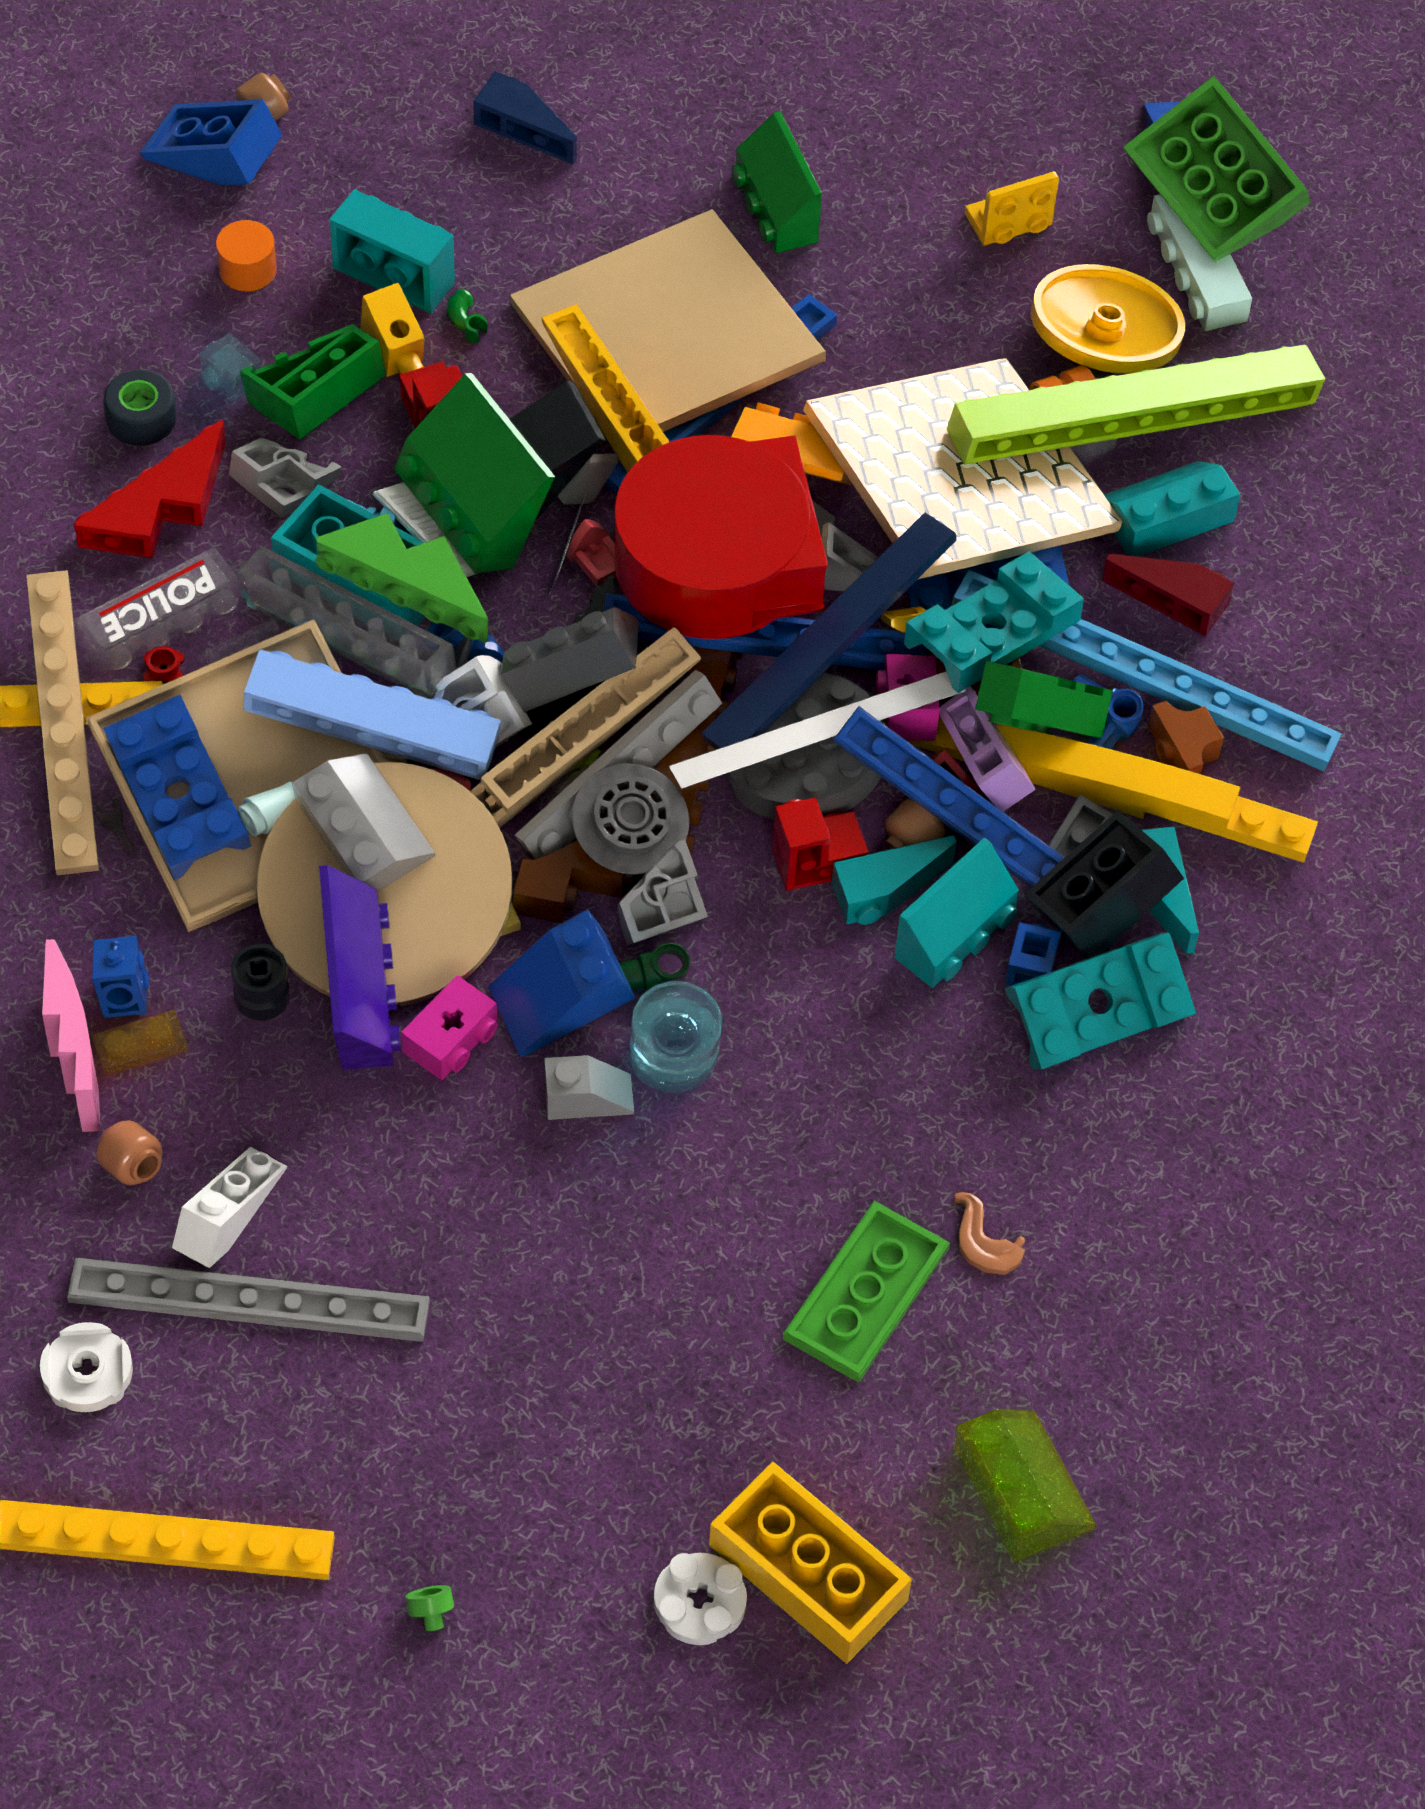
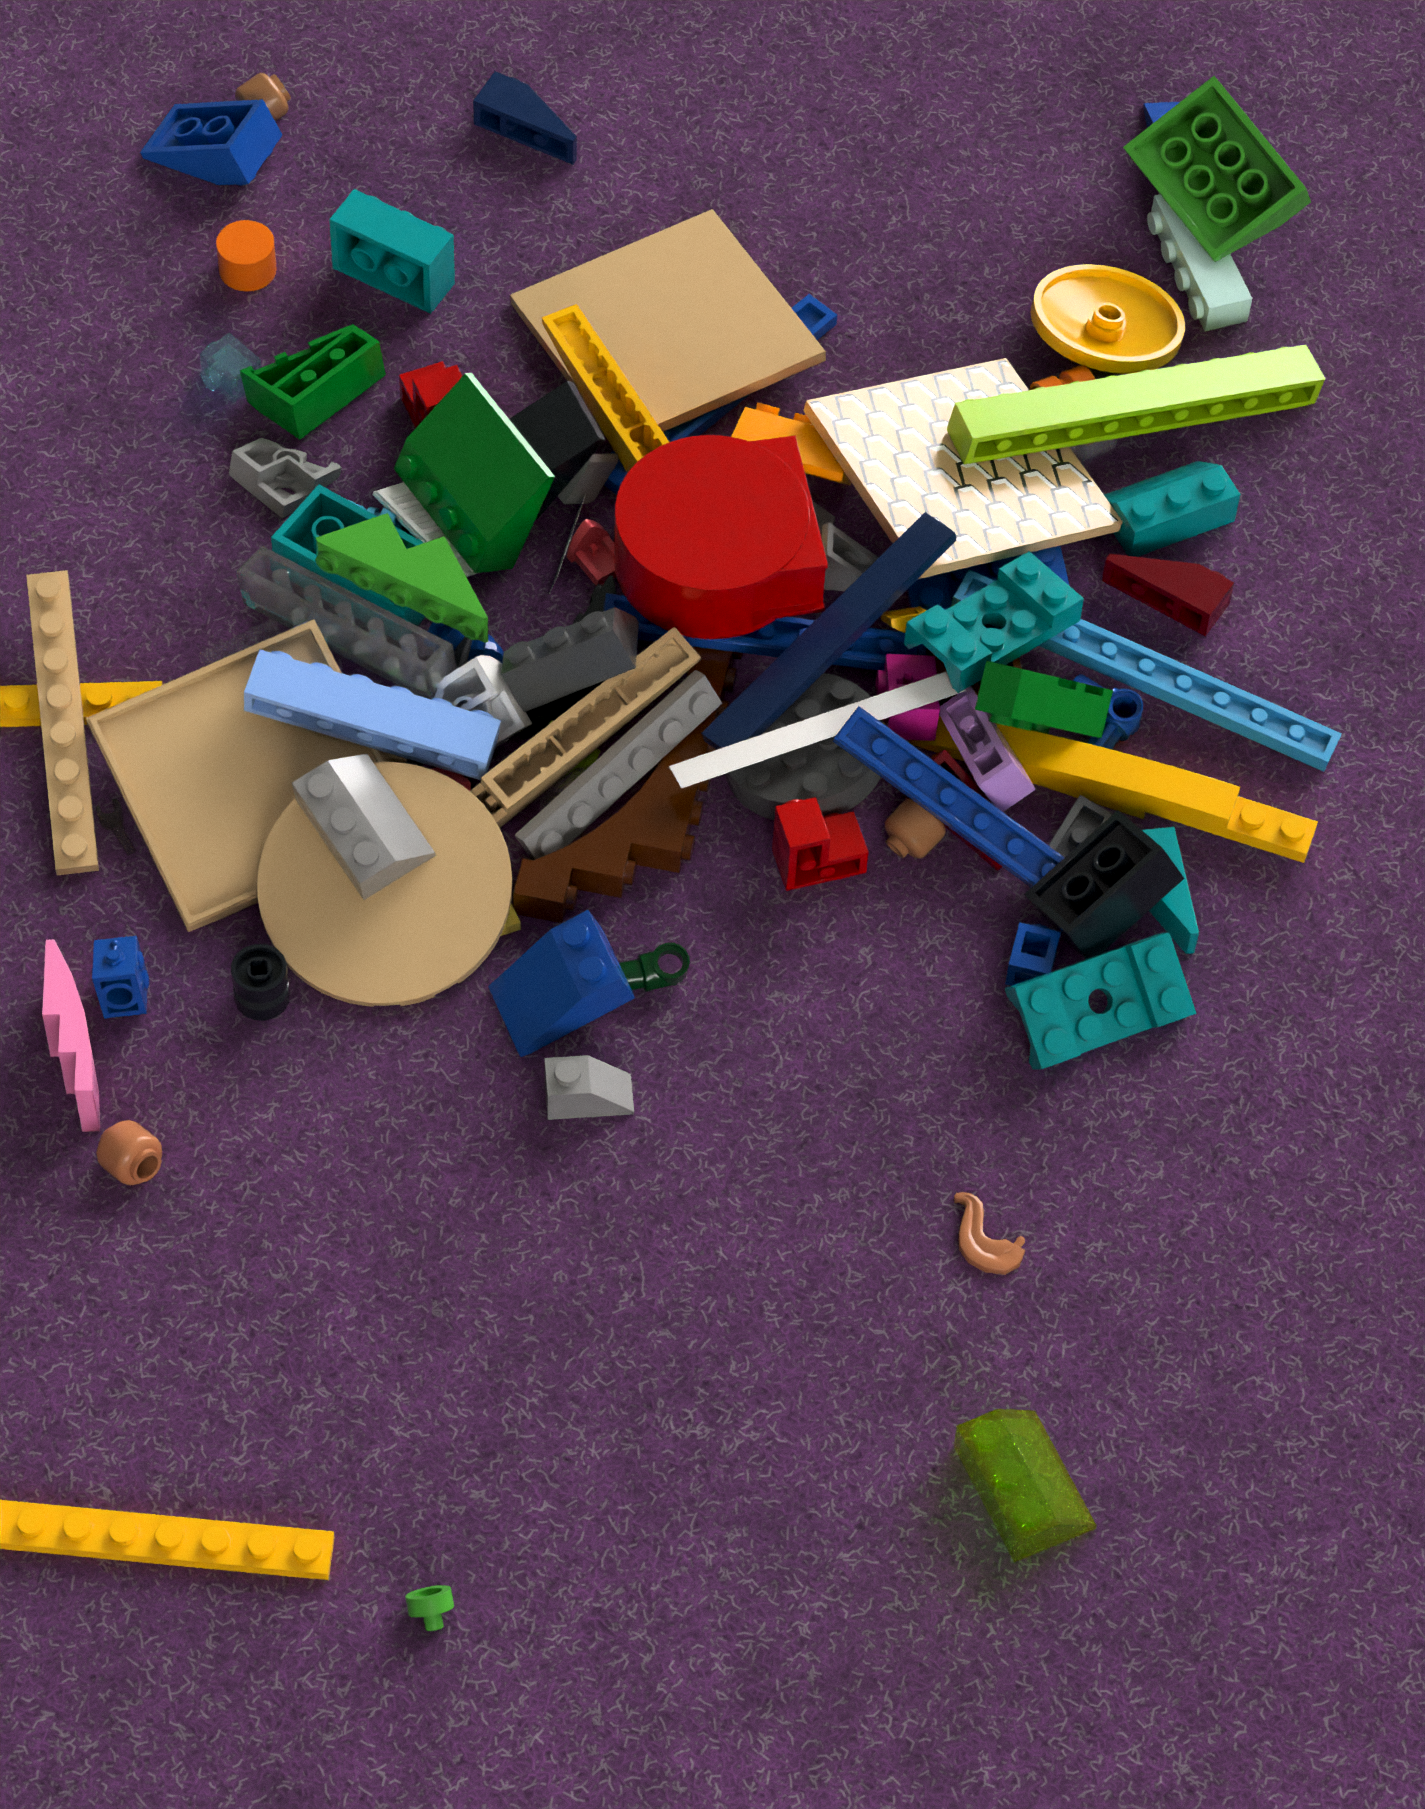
white plate [40,1322,133,1412] -> none
light grey tile [67,1258,430,1342] -> none
red slope [74,420,226,558] -> none
clear brick [74,547,242,675] -> none
clear yellow plate [92,1009,188,1077] -> none
black wheel [103,370,177,446] -> none
blue piece [103,695,251,880] -> none
red plate [142,646,184,683] -> none
white slope [172,1147,287,1268] -> none
light aqua cone [237,782,295,837] -> none
dark purple slope [319,865,401,1070] -> none
yellow torso [360,283,425,377] -> none
dark pink brick [401,975,498,1081] -> none
green arm [447,289,488,343] -> none
flat silver wheel [572,763,689,874] -> none
light grey slope [618,839,708,945] -> none
clear light blue wheel [629,981,723,1093] -> none
white plate [654,1553,747,1645] -> none
yellow brick [709,1461,912,1664] -> none
green slope [731,111,822,253] -> none
bright green tile [782,1201,950,1383] -> none
teal slope [831,835,956,925] -> none
teal slope [894,838,1019,988] -> none
yellow bracket [965,172,1059,246] -> none
dark orange brick [1148,701,1224,774] -> none

